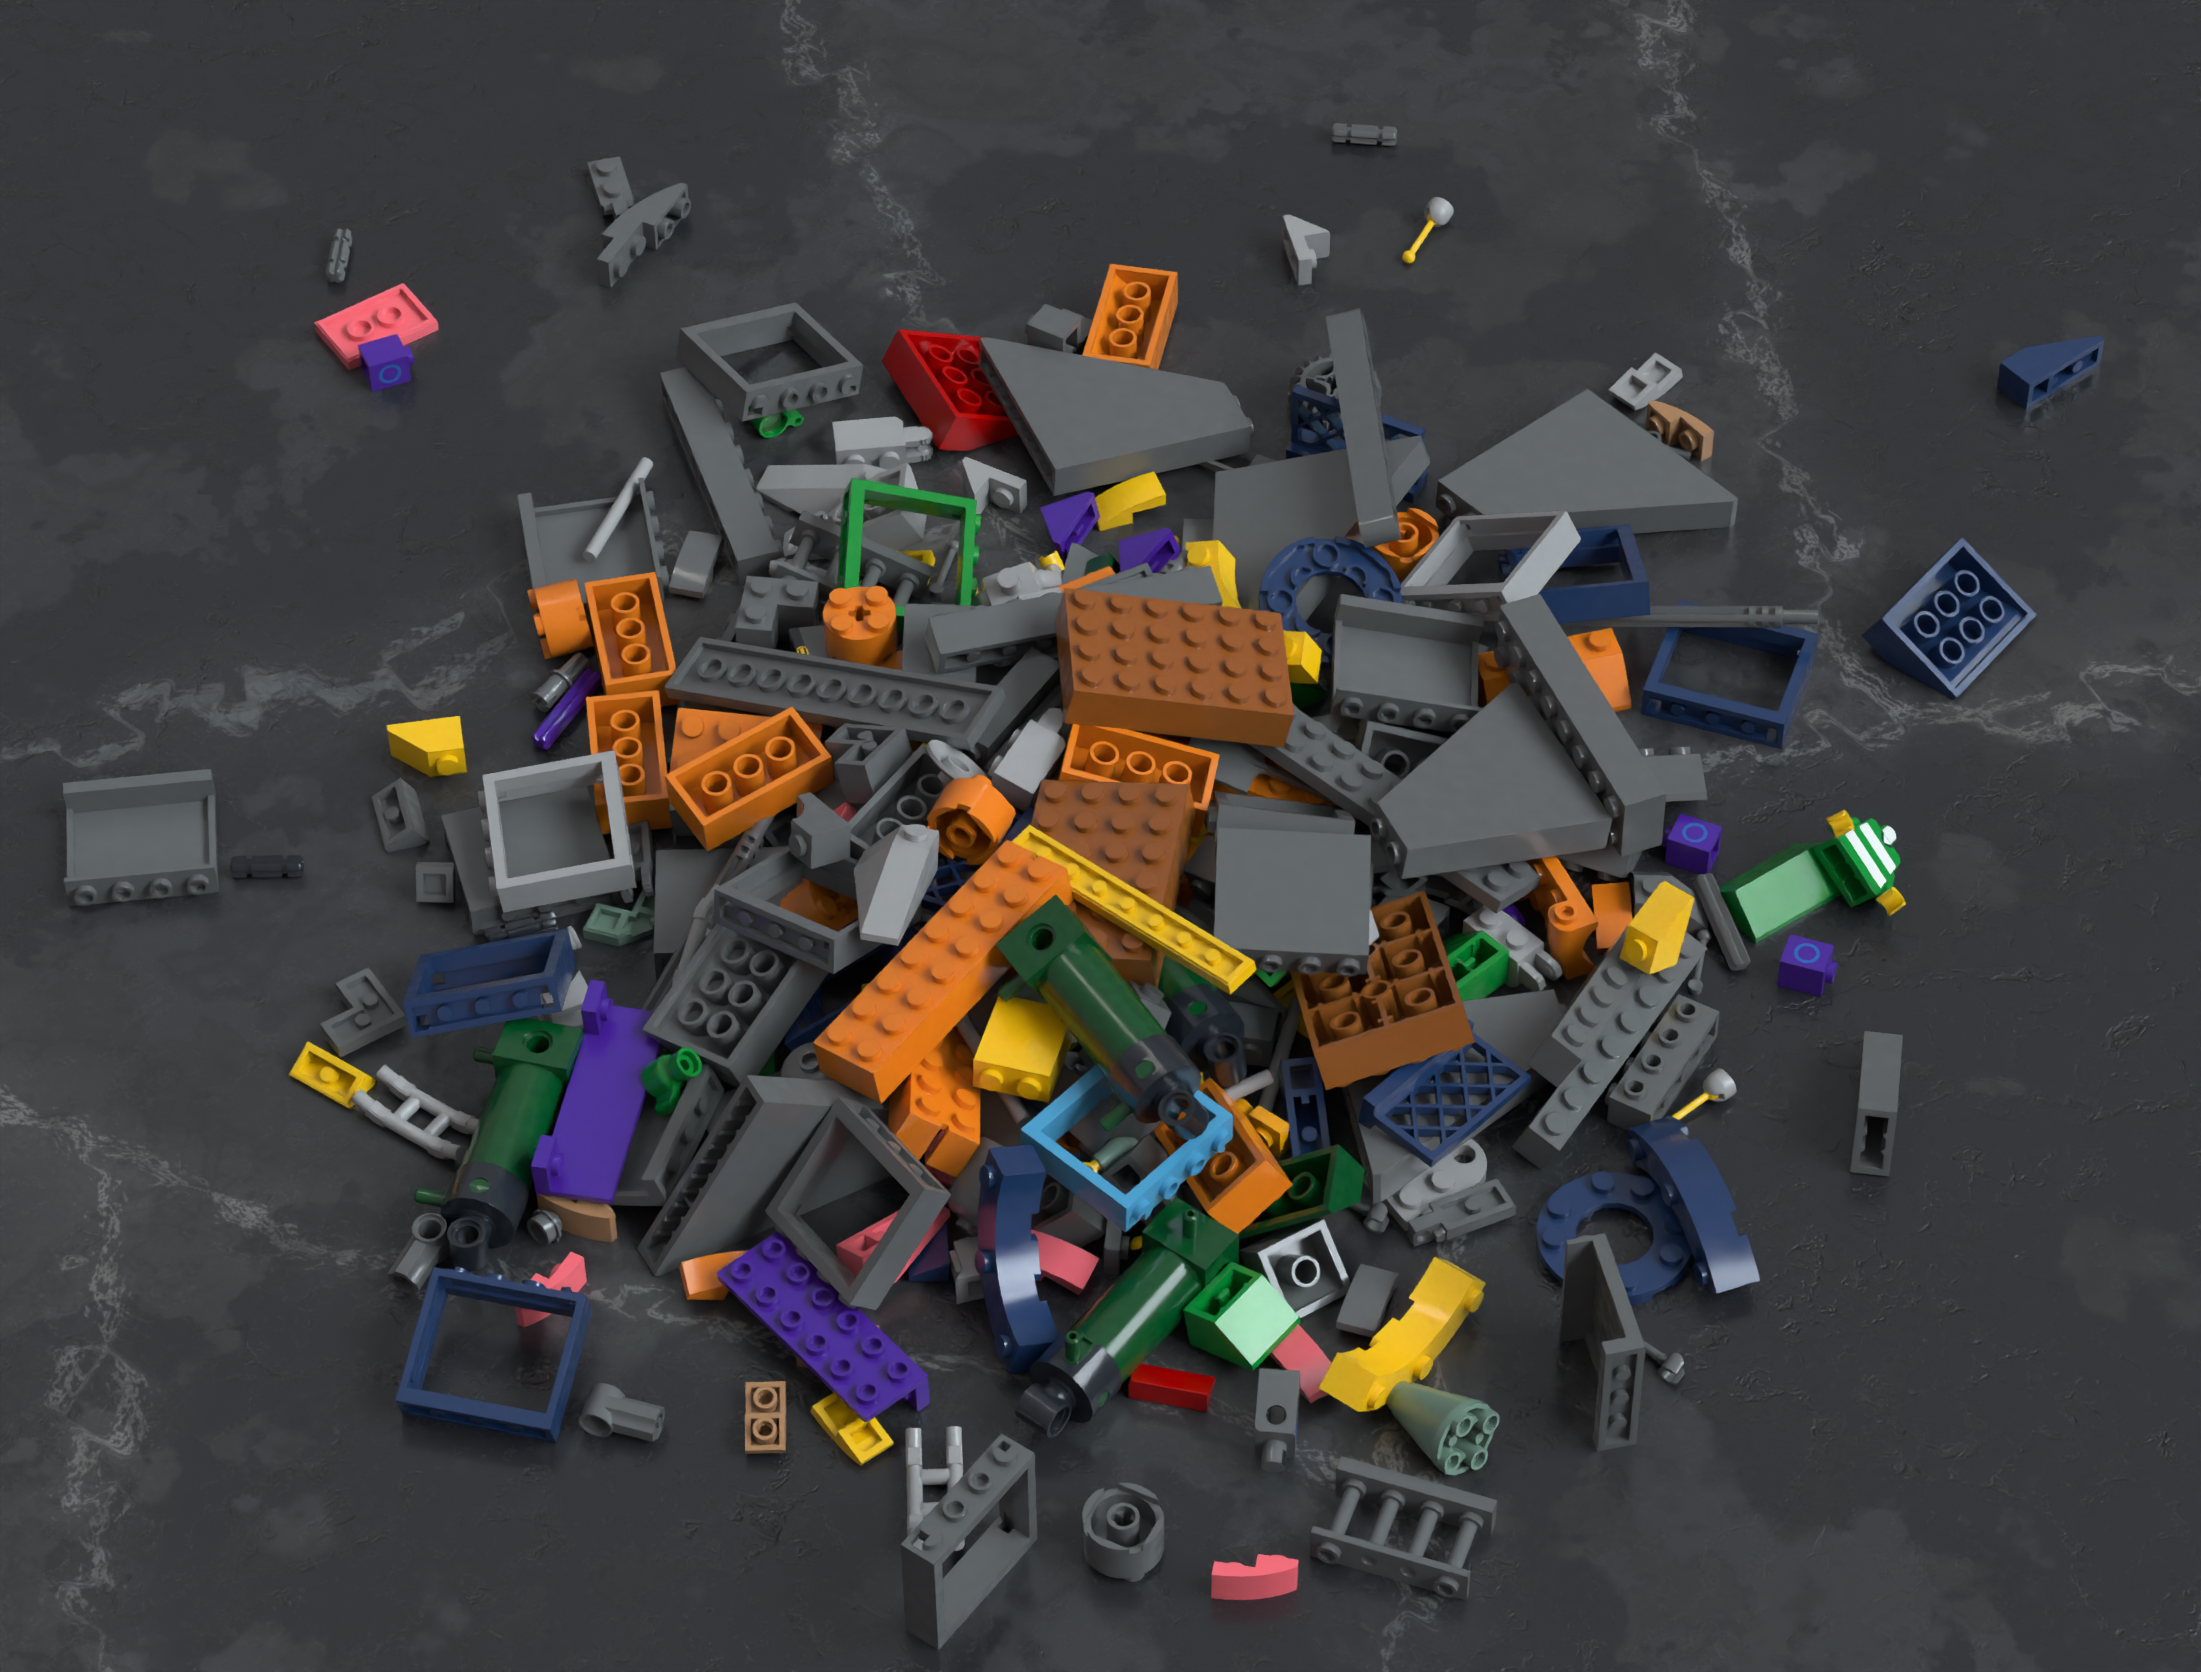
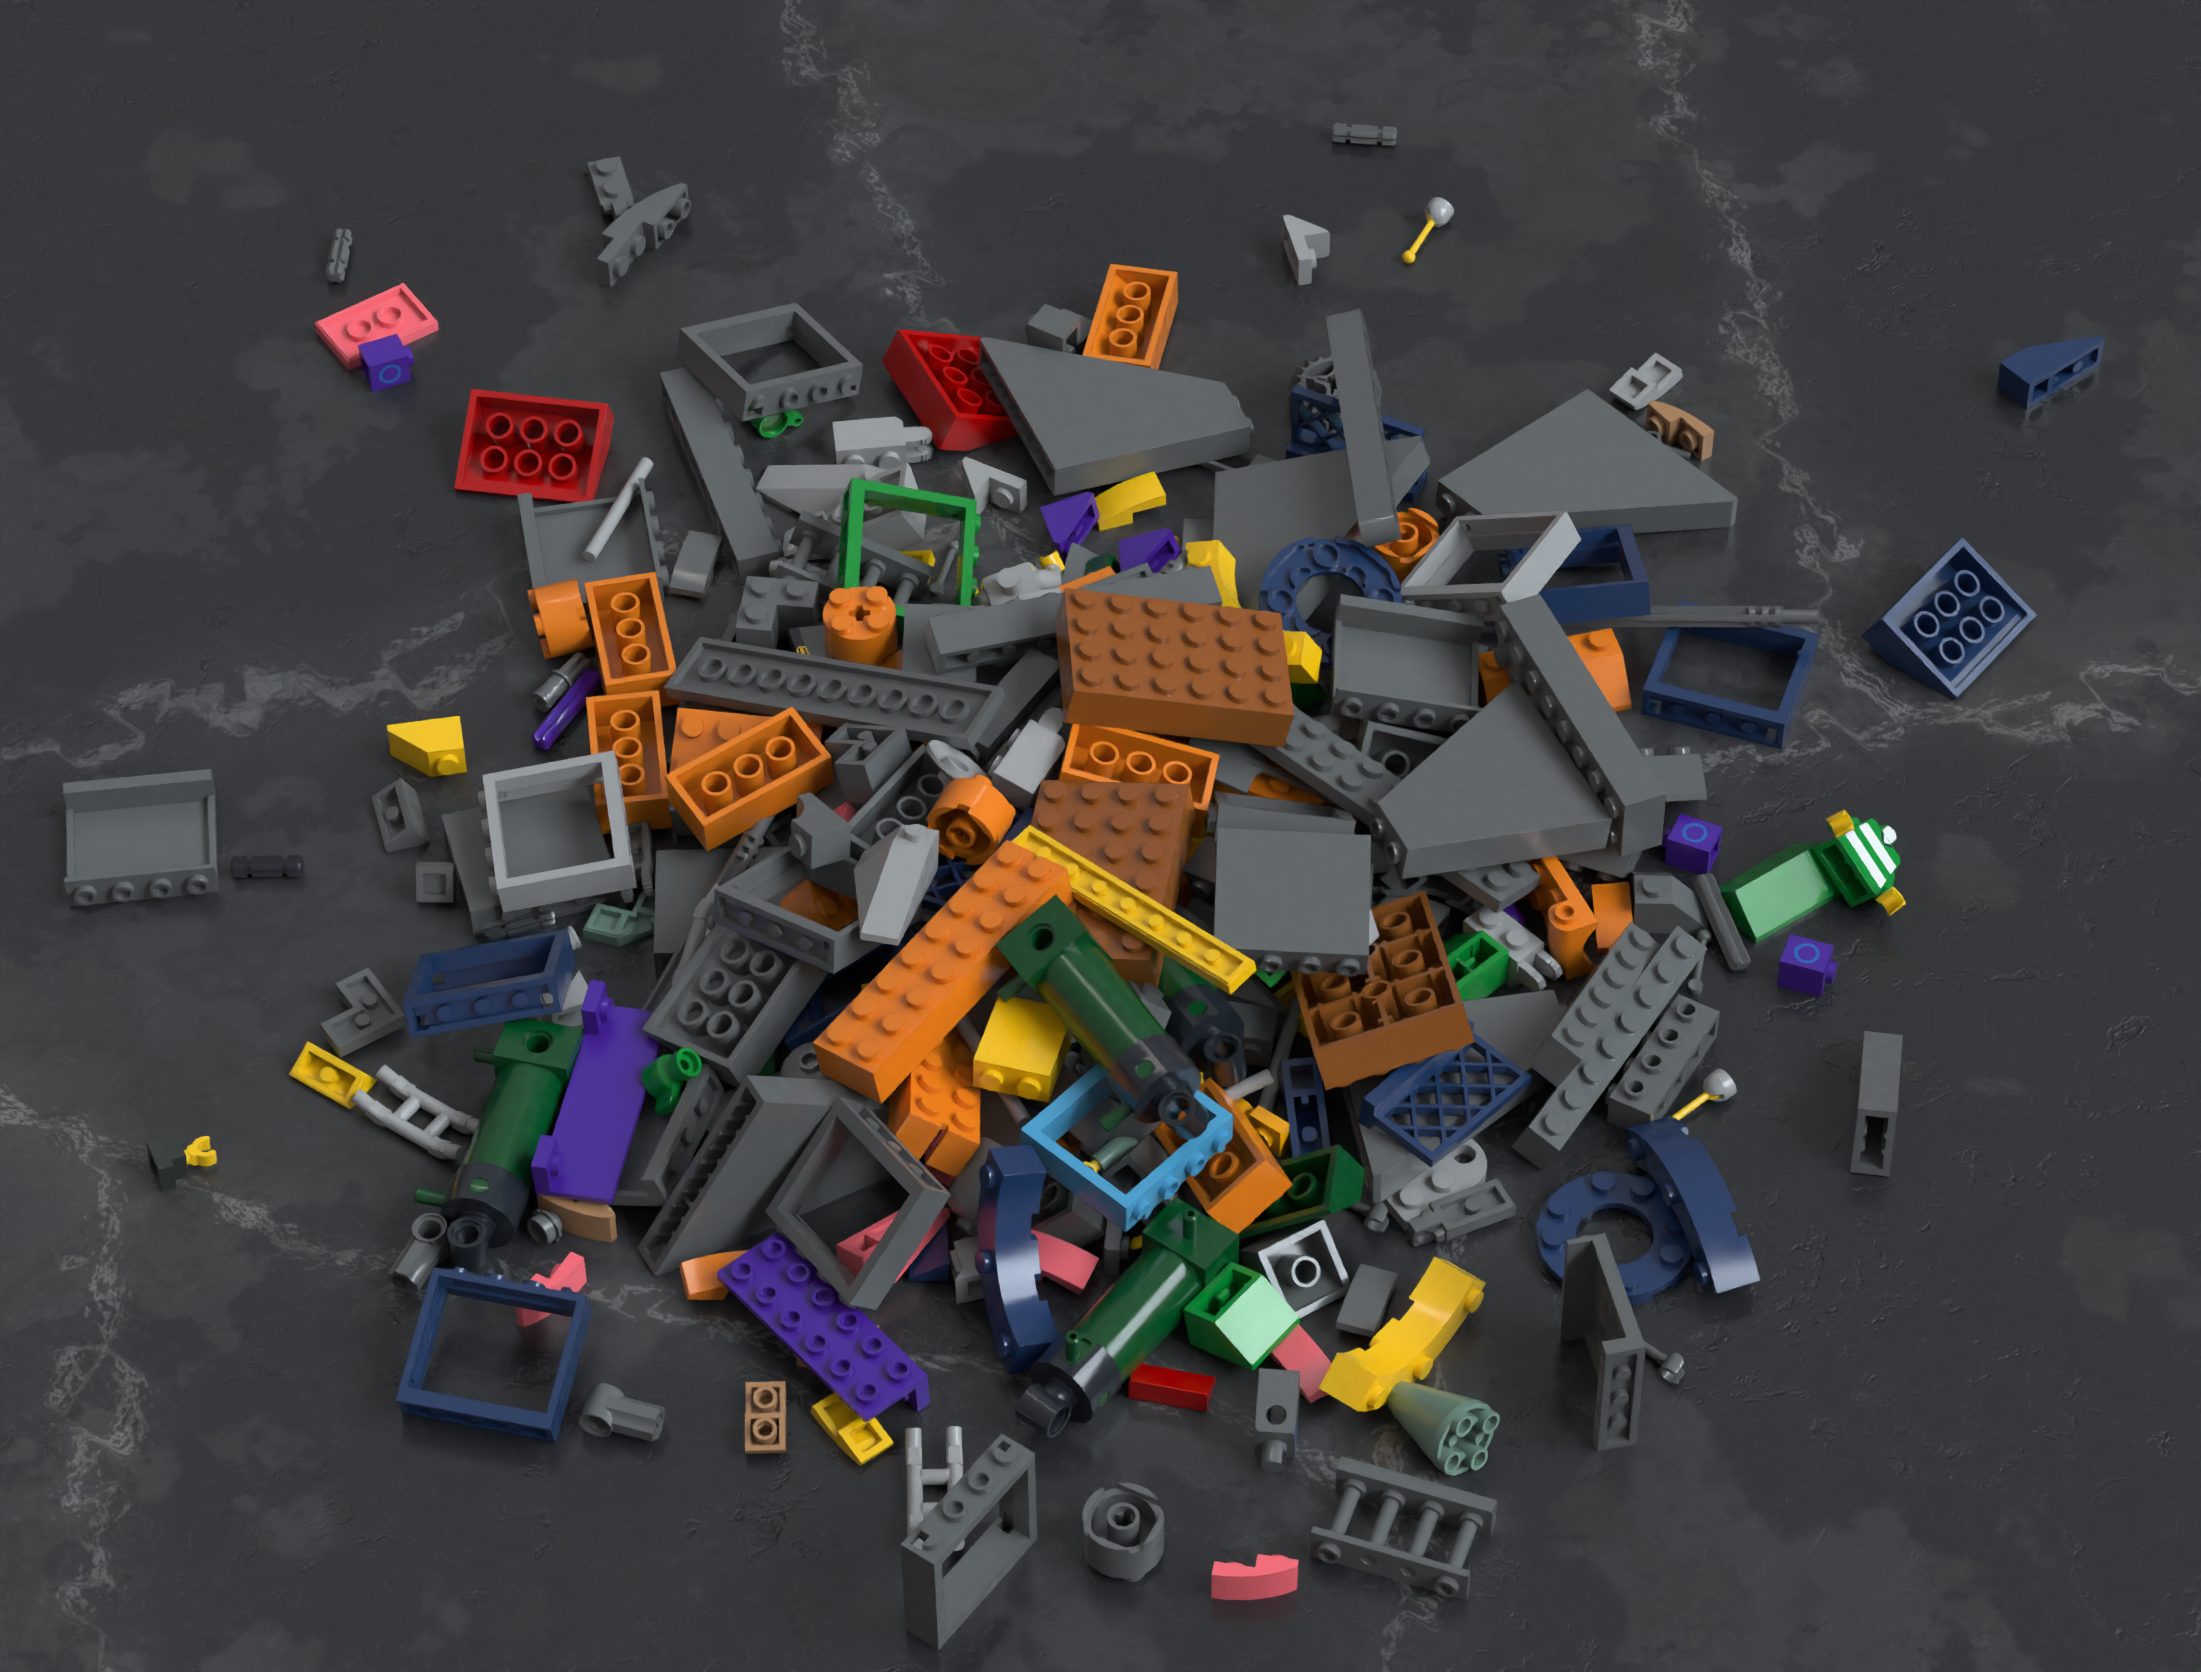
yellow slope [1620,881,1695,975] -> none
none -> pearl dark grey piece [146,1134,217,1192]
none -> red slope [454,389,615,503]

